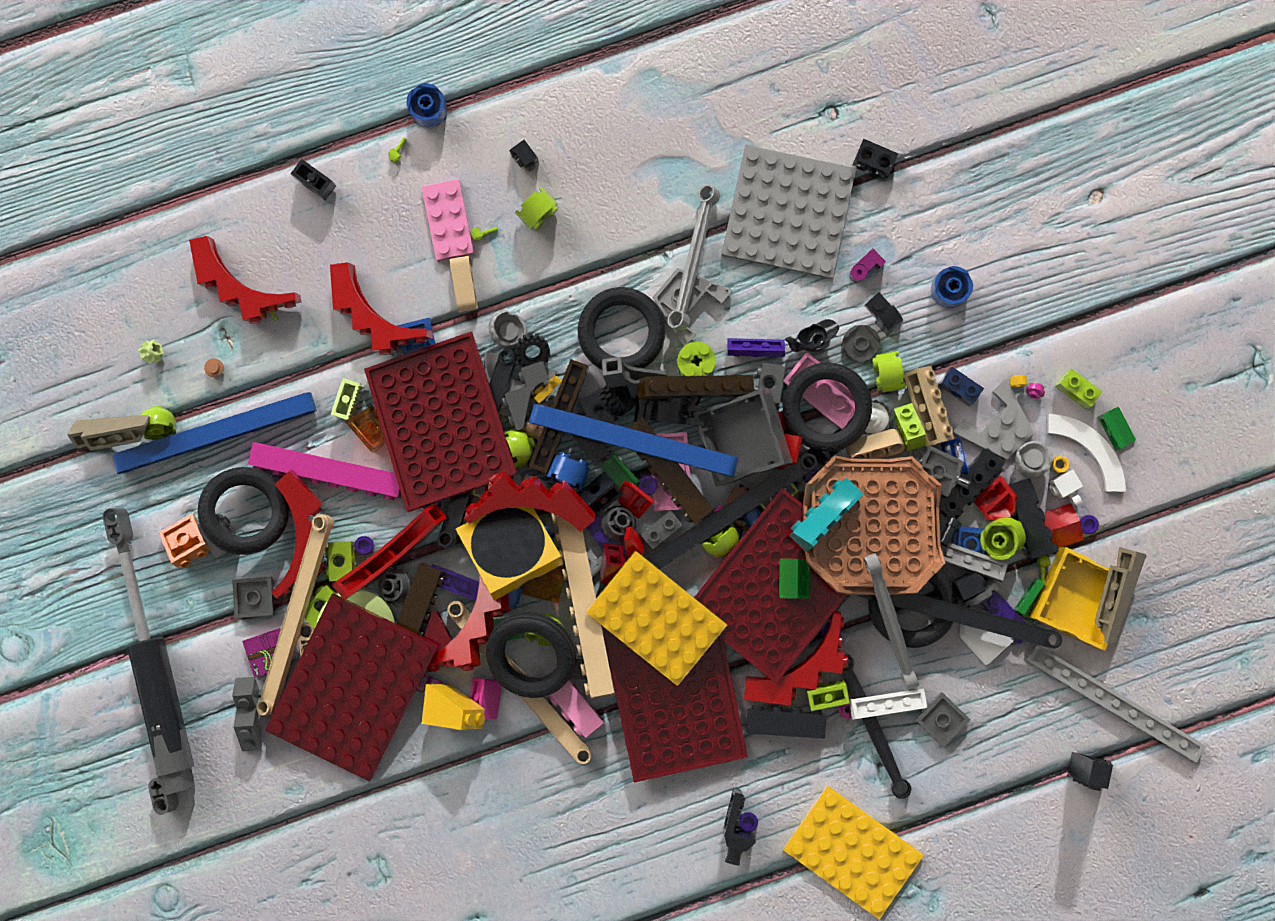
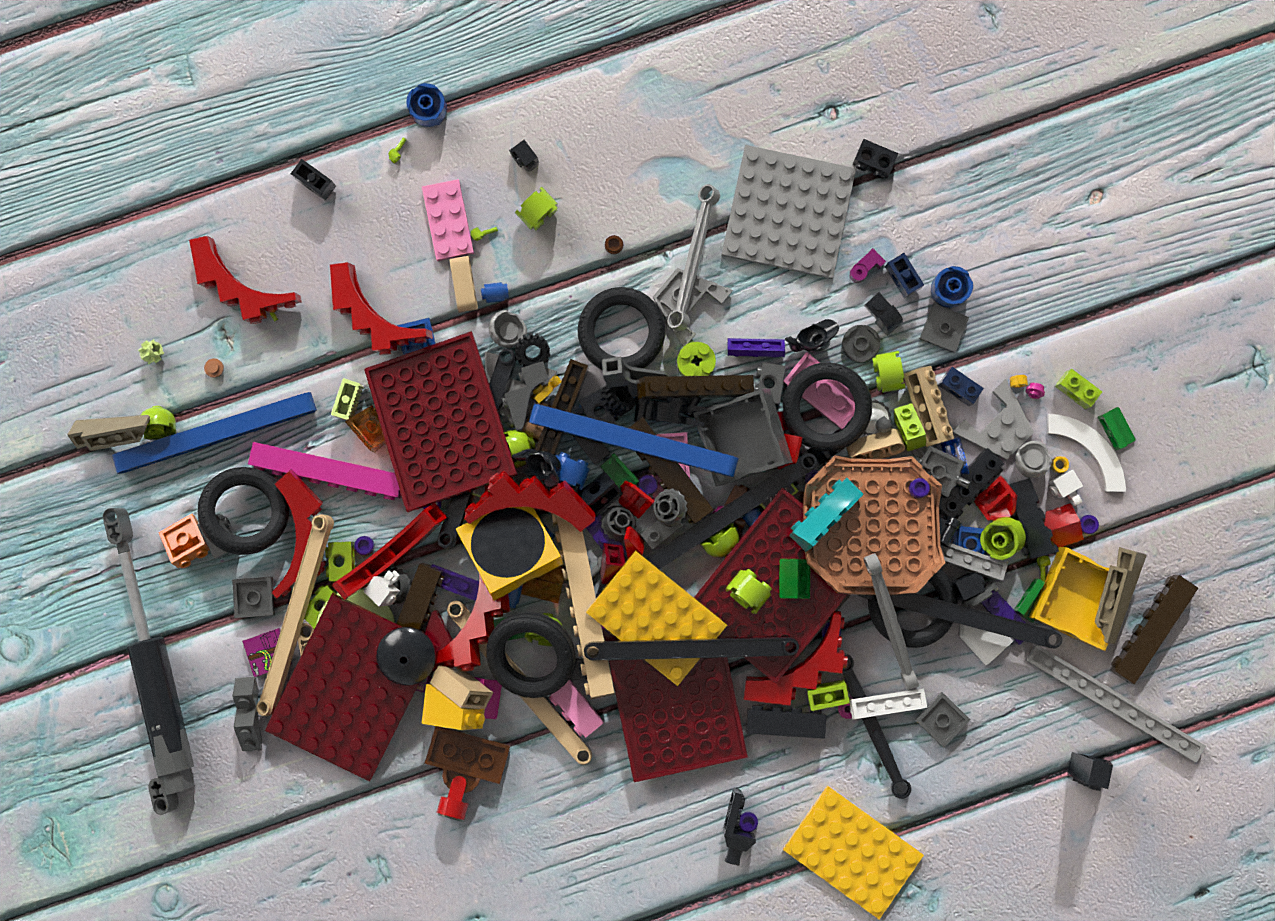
none -> white brick [363,570,400,607]
none -> black dish [376,627,436,685]
none -> reddish brown plate [424,726,511,822]
none -> tan brick [430,666,493,709]
none -> blue brick [481,282,509,303]
none -> black hair [512,449,561,487]
none -> black piece [583,637,799,661]
none -> reddish brown plate [605,235,624,255]
none -> dark grey piece [653,488,688,526]
none -> lime brick [725,569,772,614]
none -> dark grey hinge [875,416,892,433]
none -> dark blue brick [885,253,924,299]
none -> dark purple tile [909,478,930,499]
none -> dark grey plate [919,303,969,353]
none -> dark brown brick [1110,575,1198,685]

